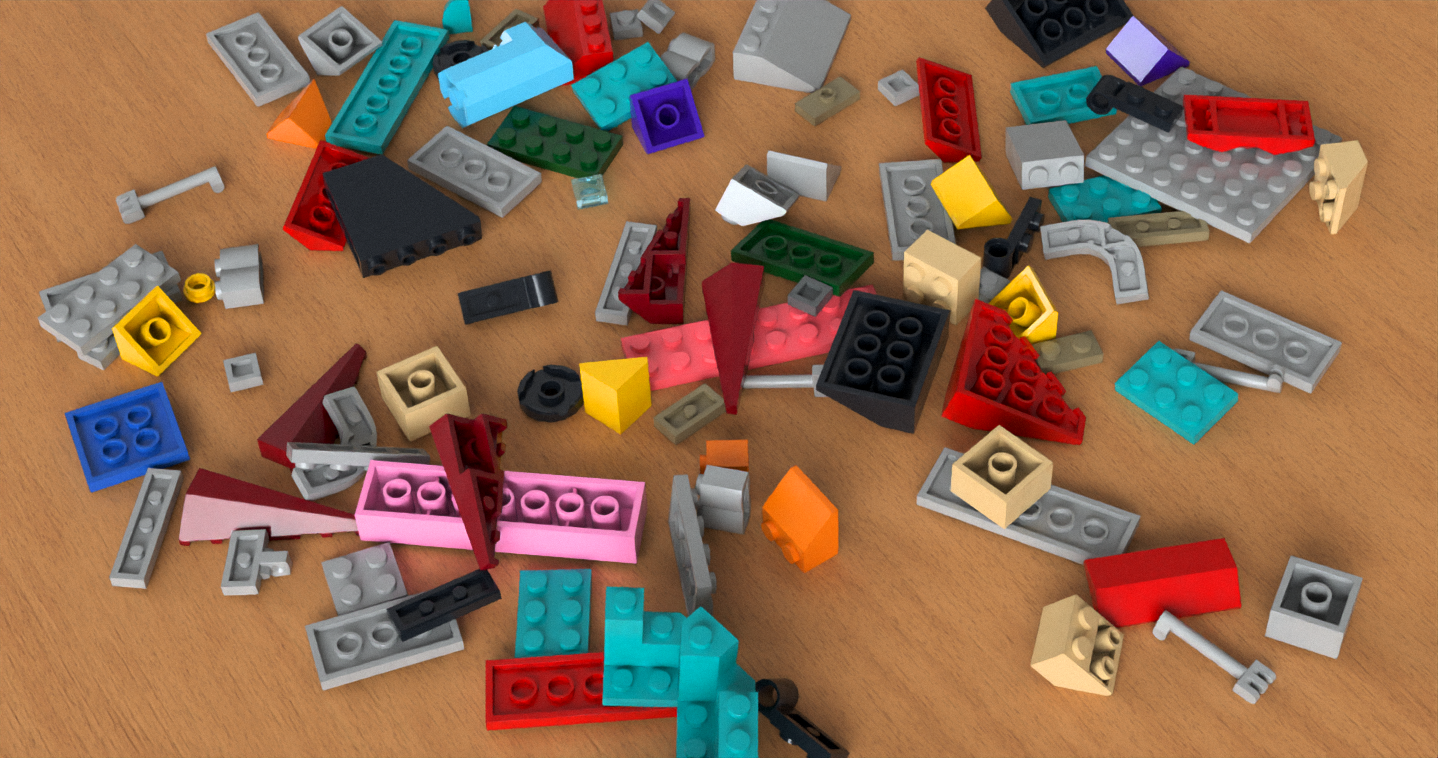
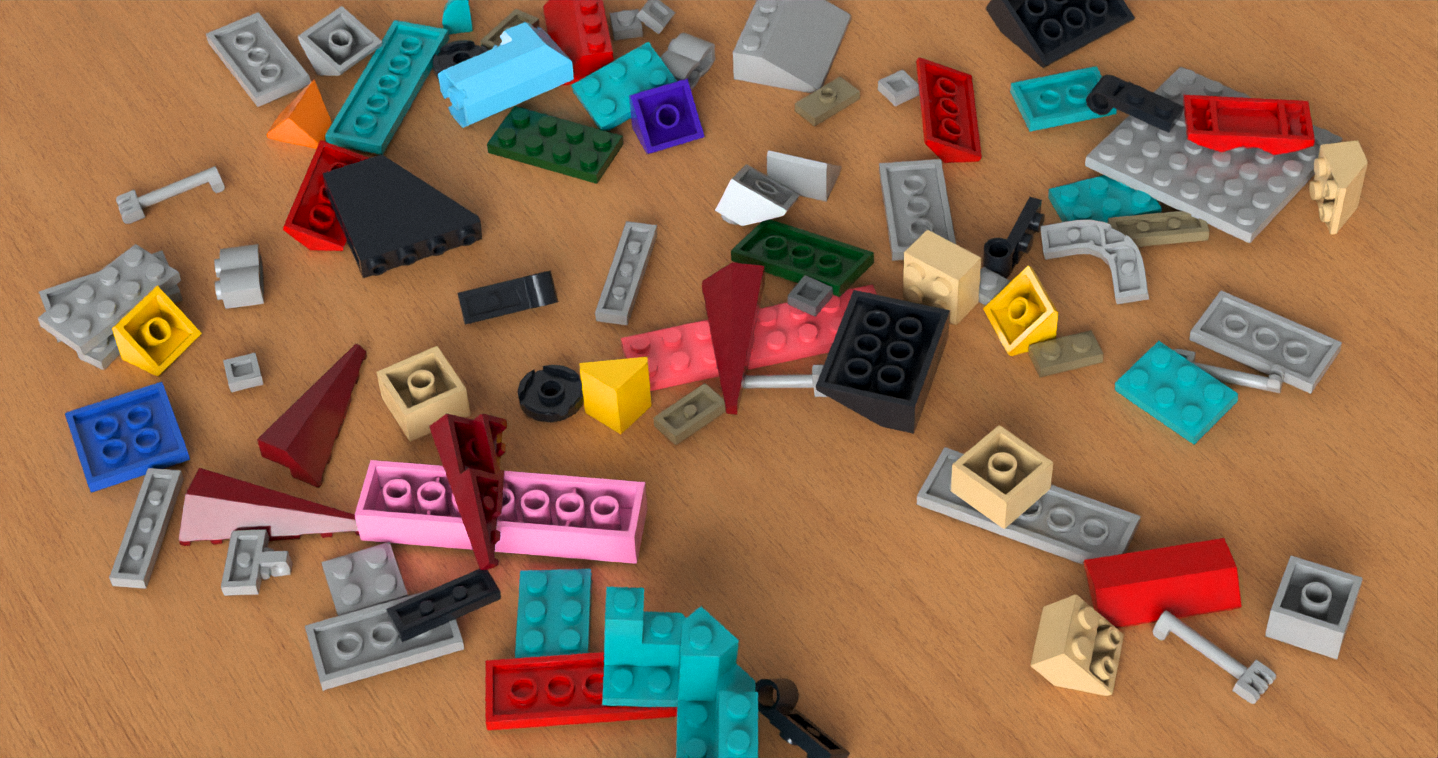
yellow plate [183,273,216,303] -> none
light grey plate [286,442,430,471] -> none
light grey plate [291,386,377,501] -> none
light grey plate [407,126,542,218] -> none
clear light blue plate [571,174,608,210] -> none
dark red wedge [618,198,691,324] -> none
light grey plate [668,474,717,616] -> none
light grey brick [695,465,751,535] -> none
orange brick [700,439,749,474] -> none
orange slope [761,465,838,573] -> none
yellow slope [930,155,1013,230] -> none
red slope [941,299,1086,445] -> none
light grey brick [1005,120,1084,190] -> none
slope [1106,16,1190,86] -> none

